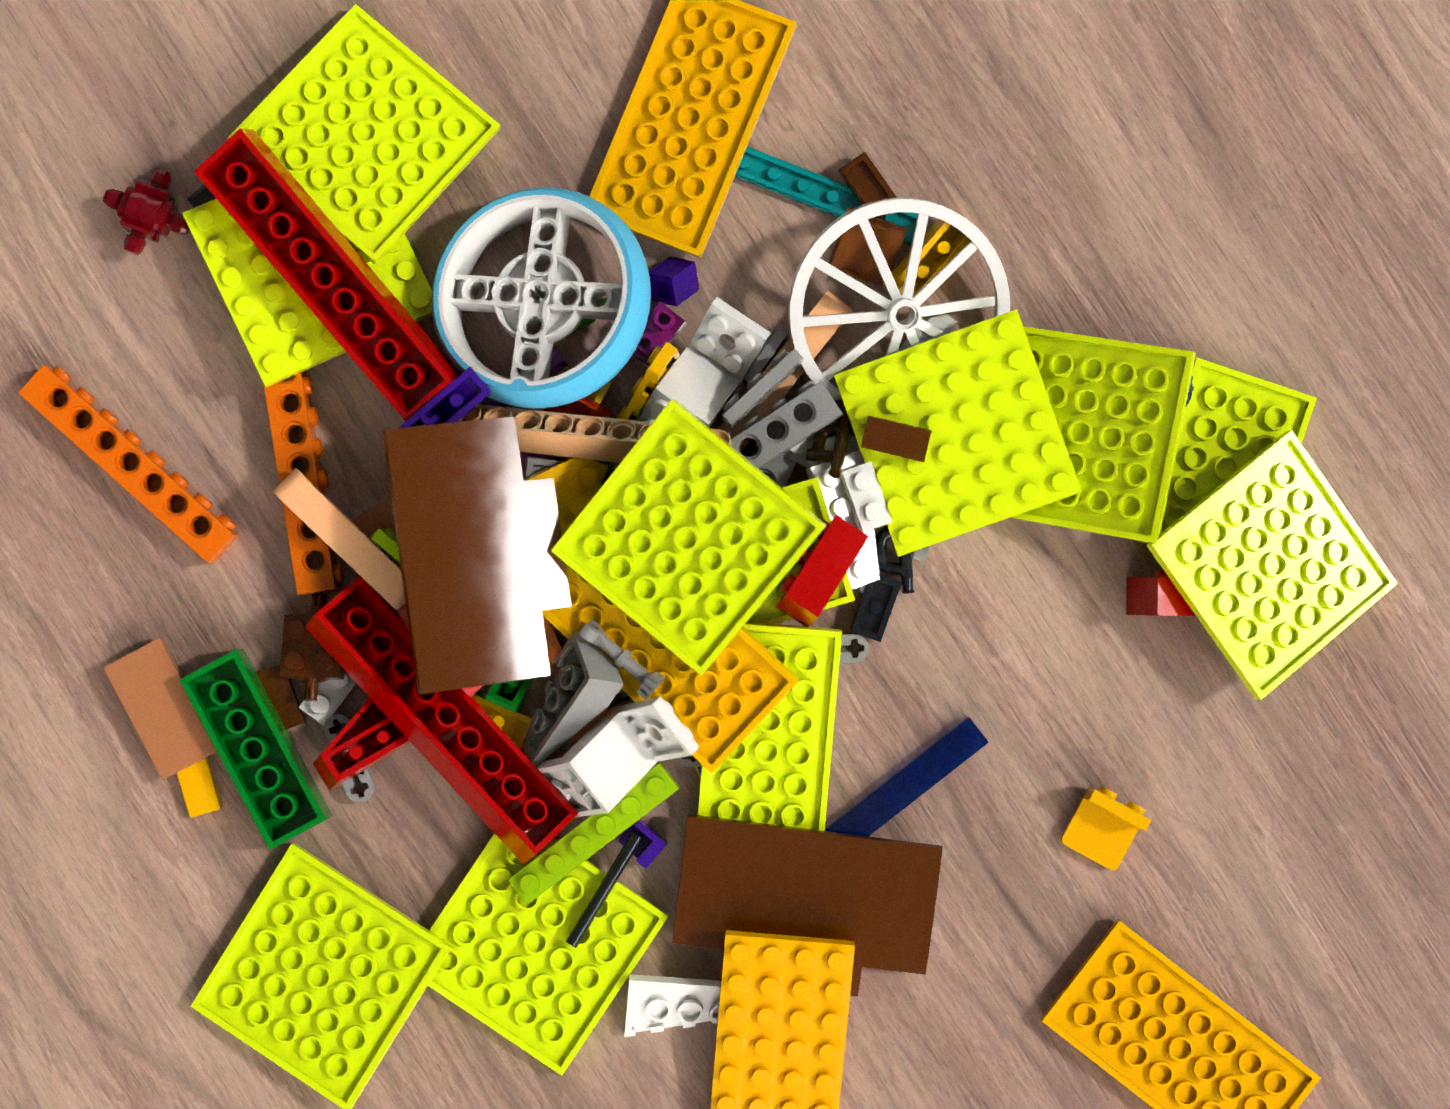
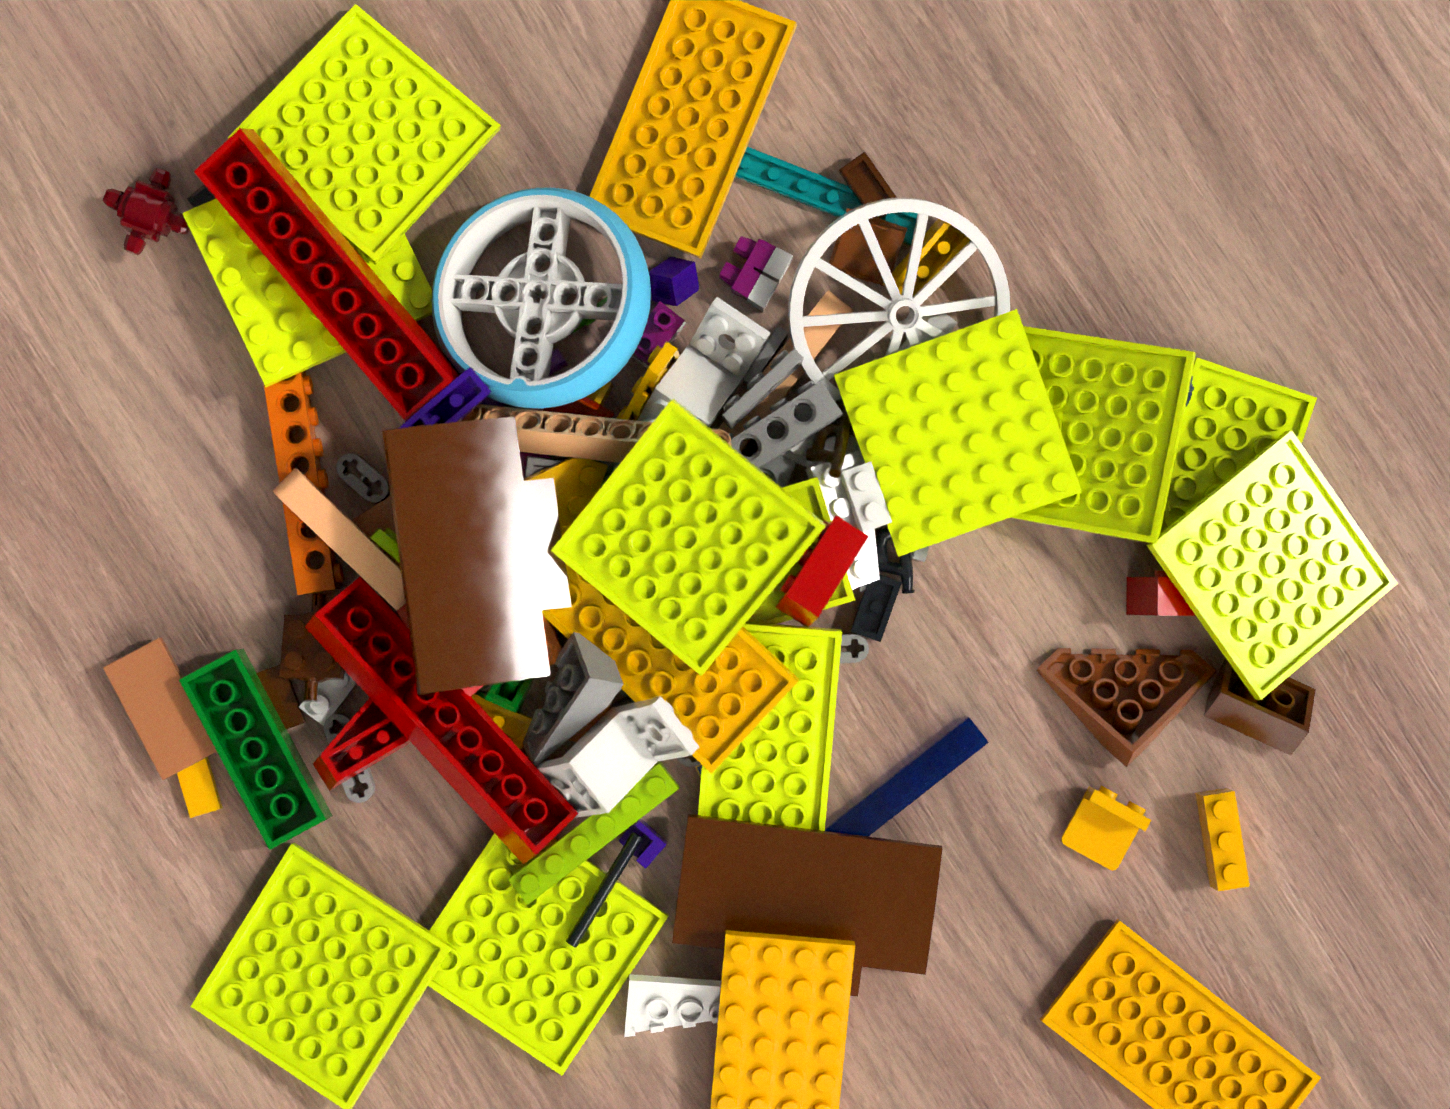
orange brick [18,364,240,563] -> none
light grey piece [579,619,665,700] -> none
reddish brown tile [861,415,932,462] -> none
none -> light grey beam [336,453,390,503]
none -> hips [719,236,793,312]
none -> dark orange slope [1036,648,1216,767]
none -> yellow brick [1195,788,1250,891]
none -> reddish brown slope [1204,658,1316,755]

